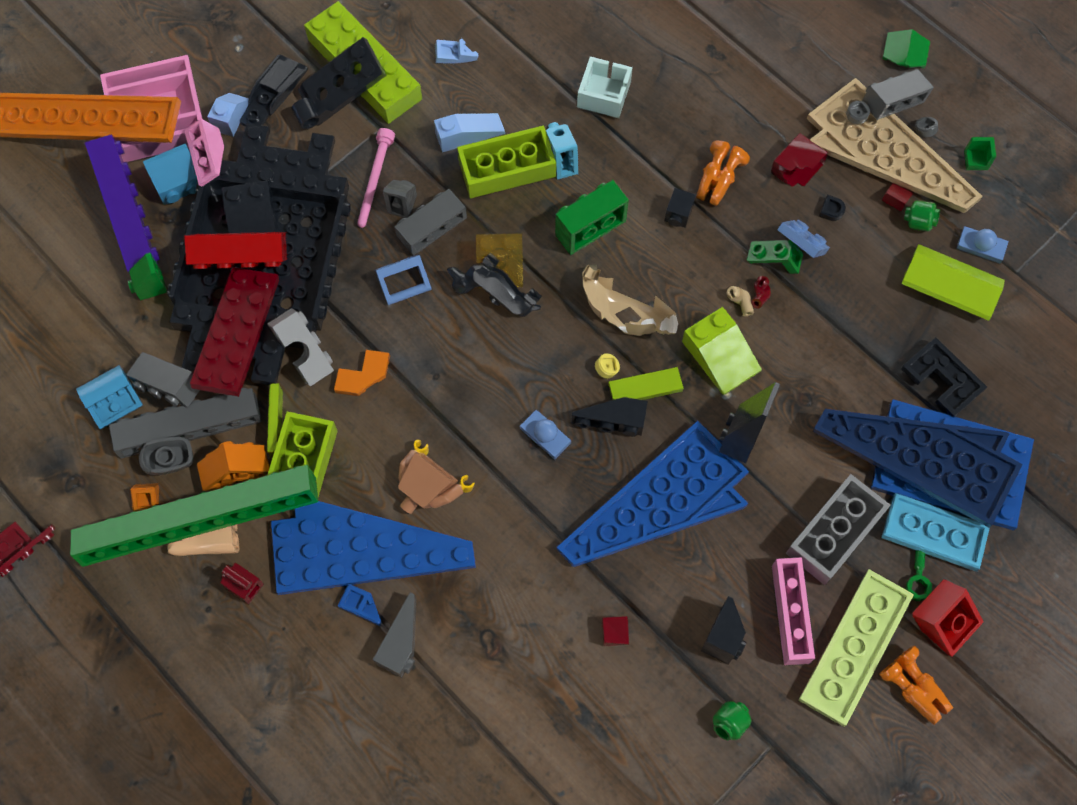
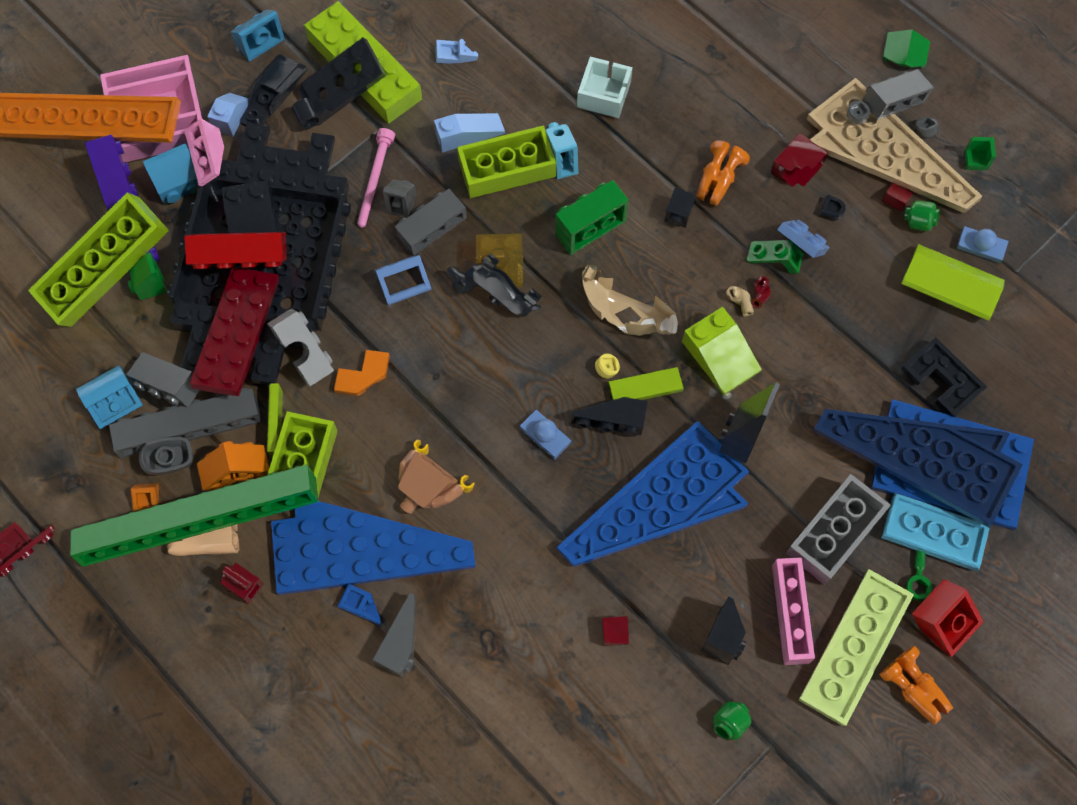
none -> lime brick [28,192,169,327]
none -> dark azure slope [231,10,285,62]

